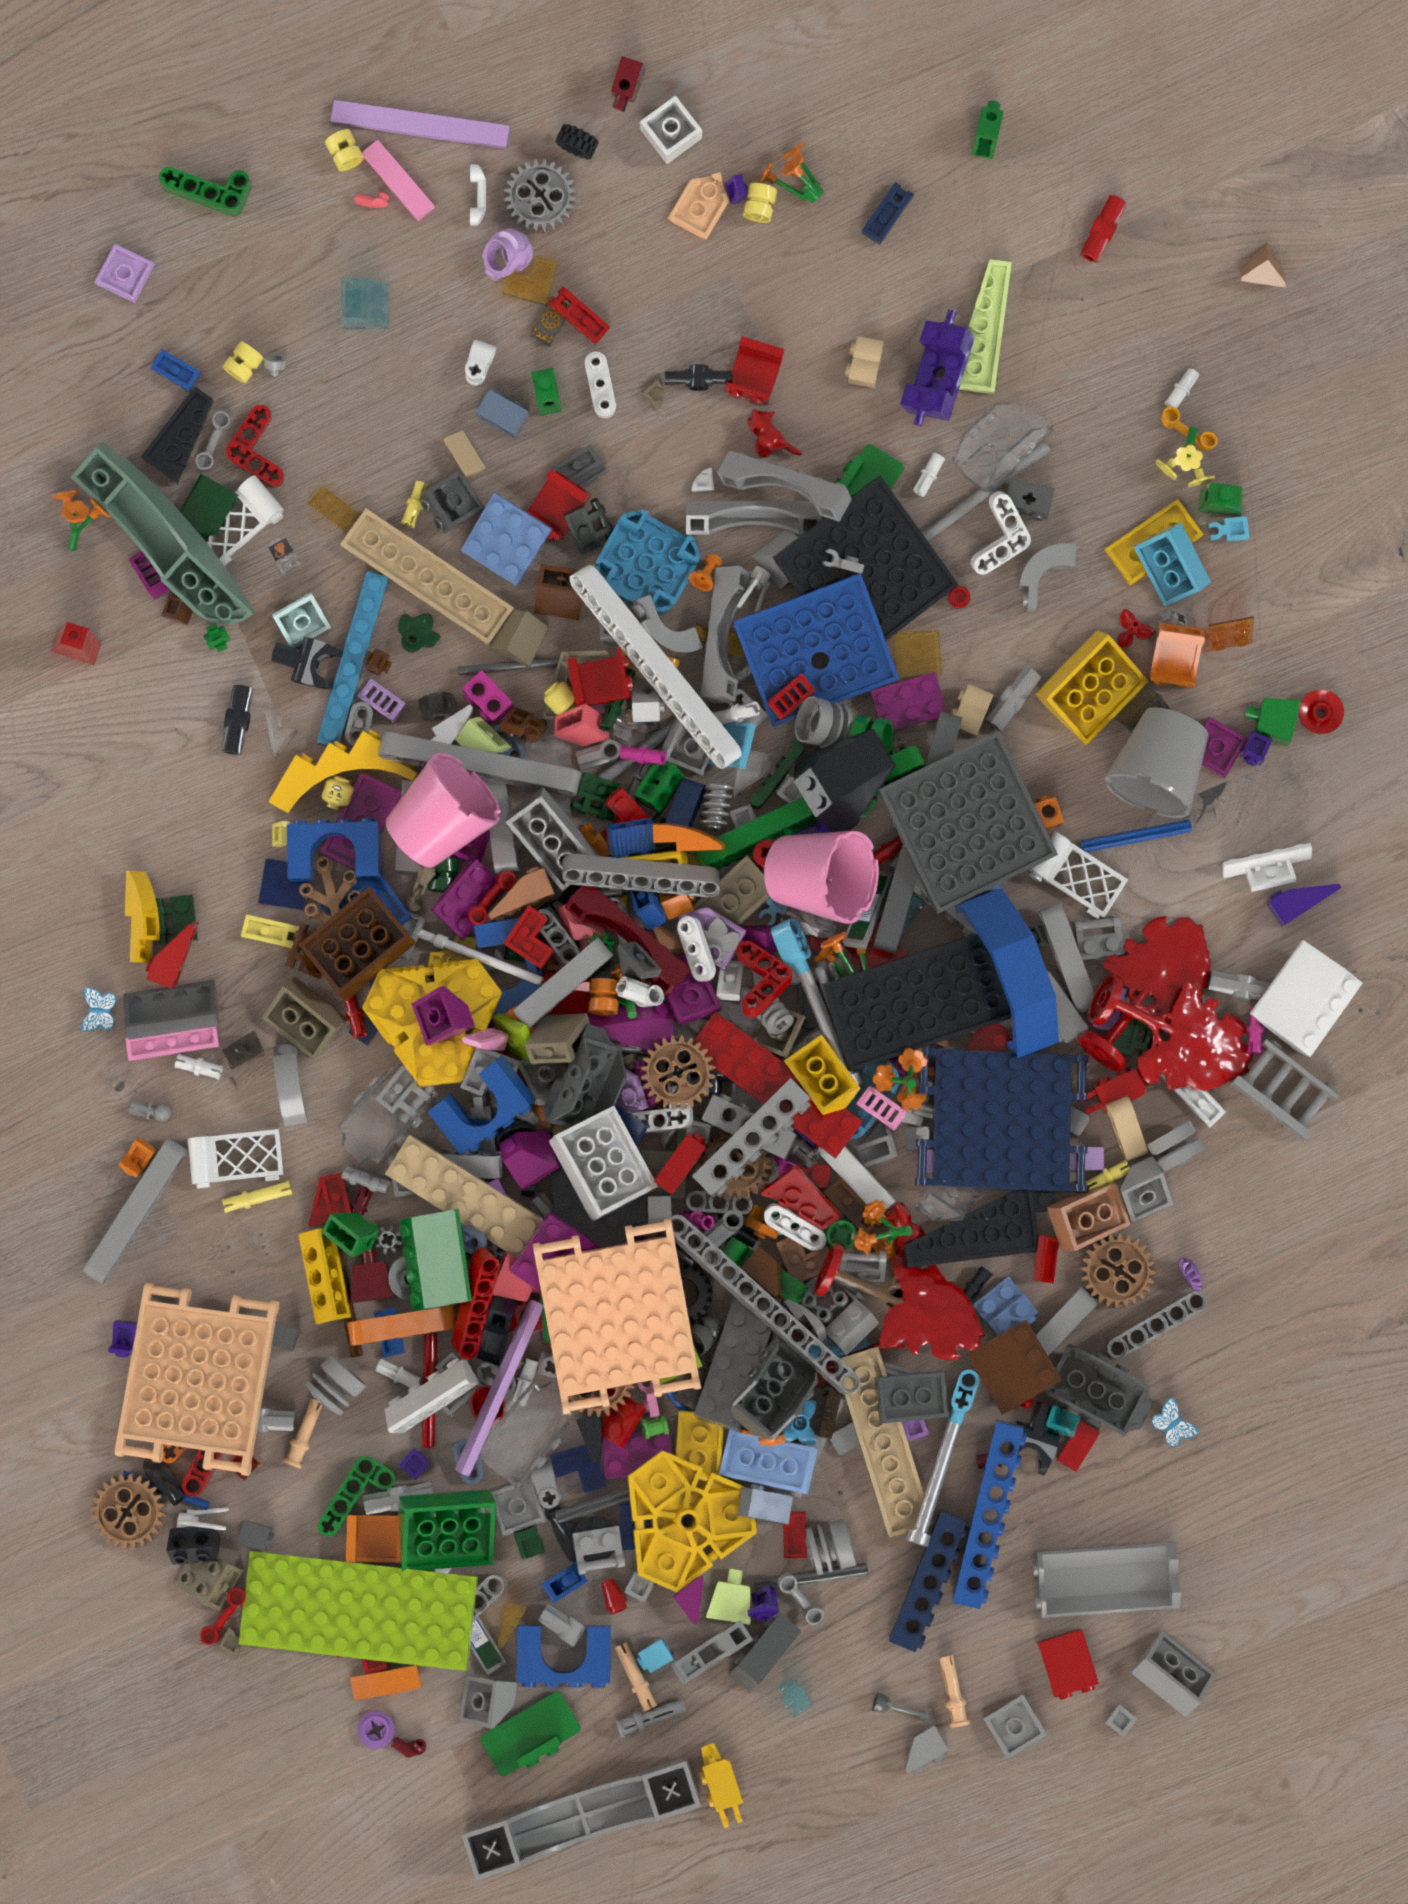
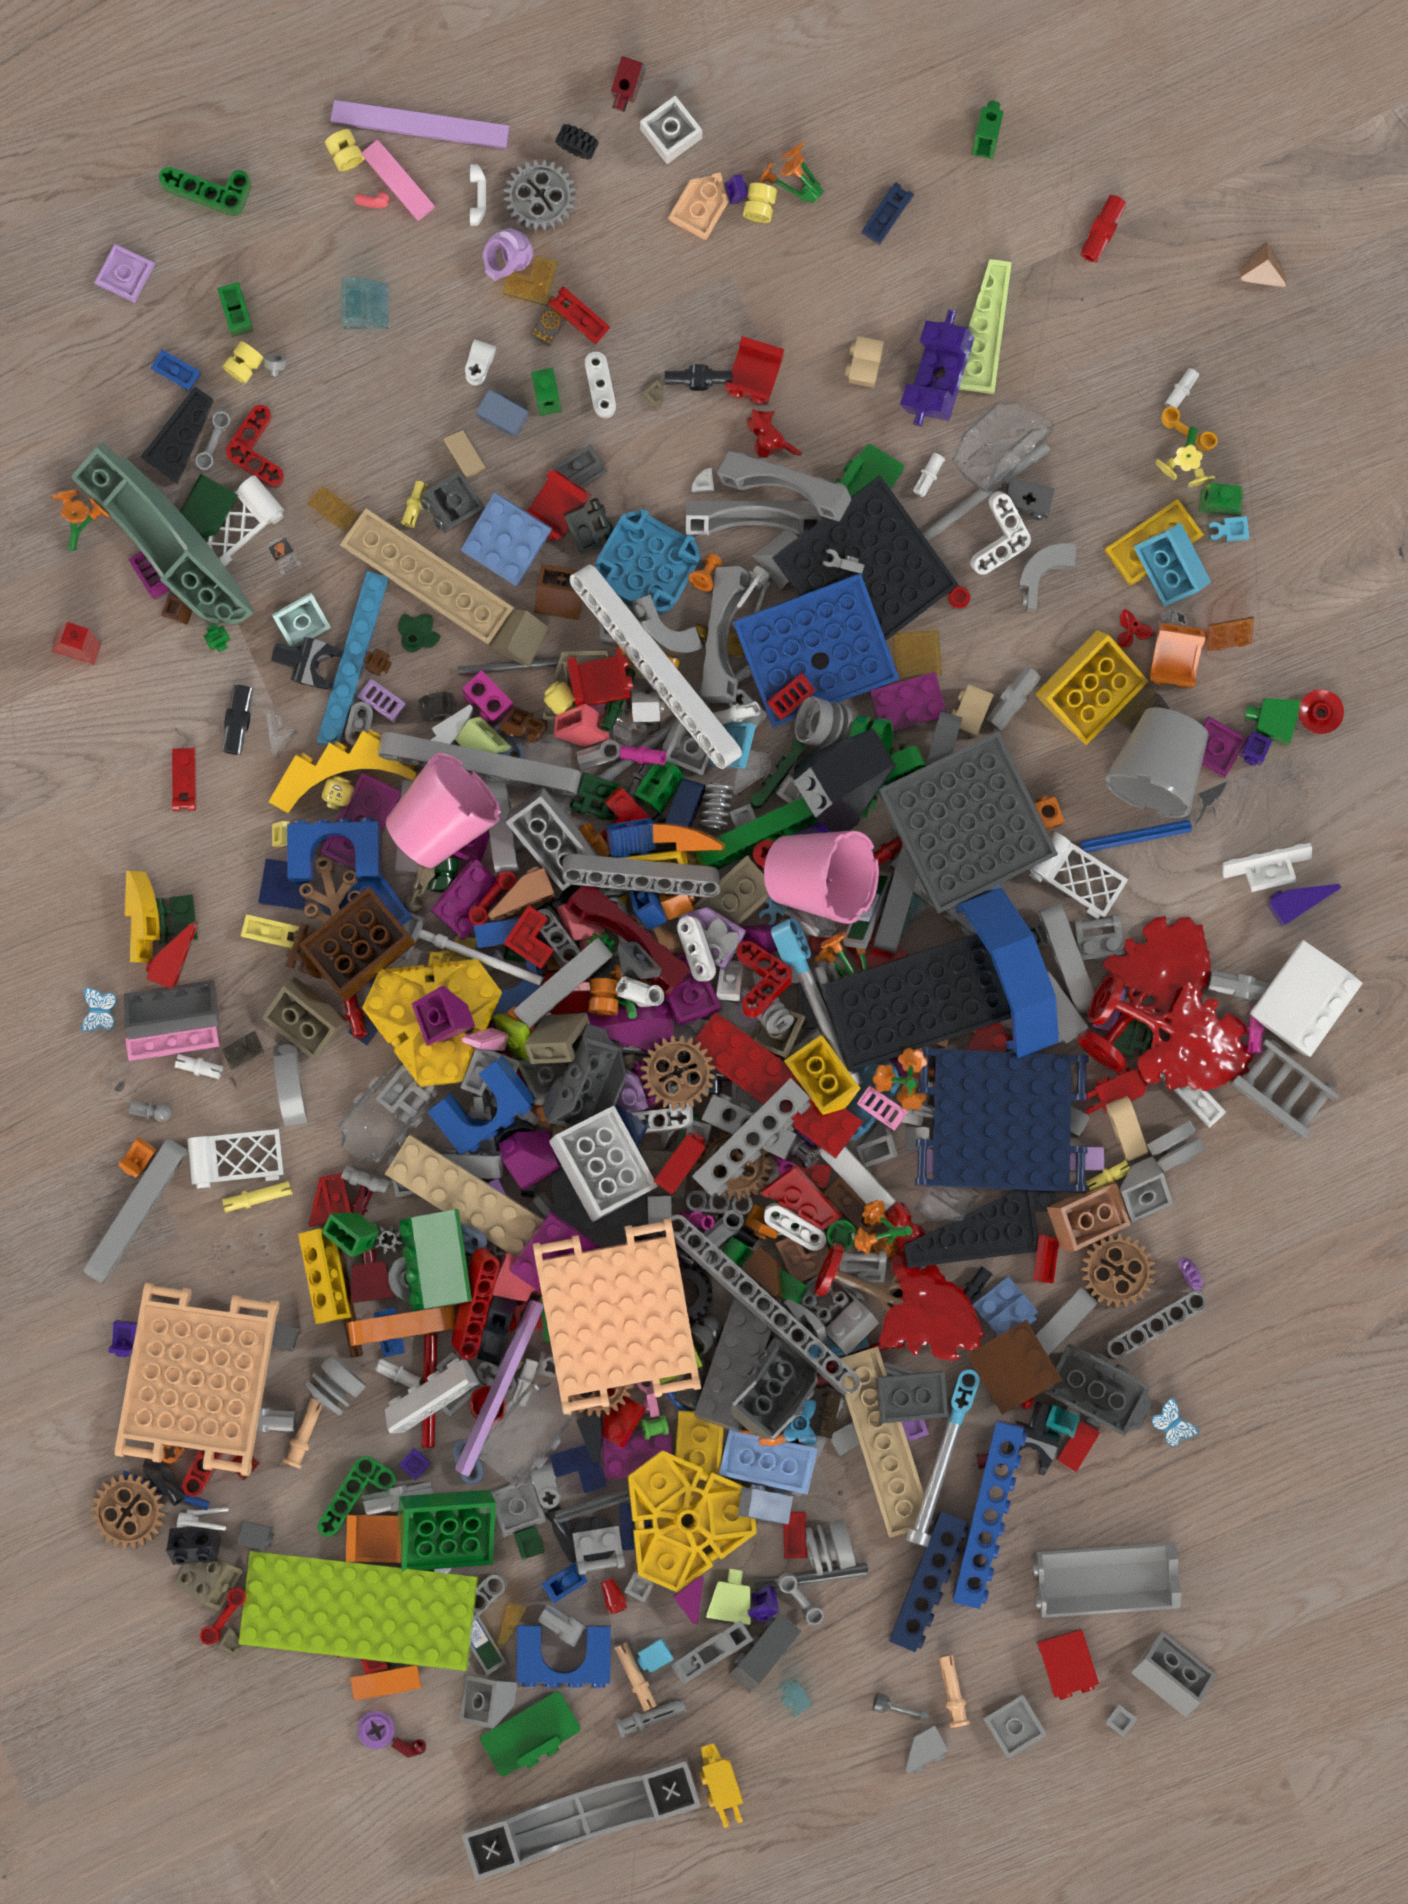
none -> red plate [172,748,196,811]
none -> green brick [217,282,254,337]

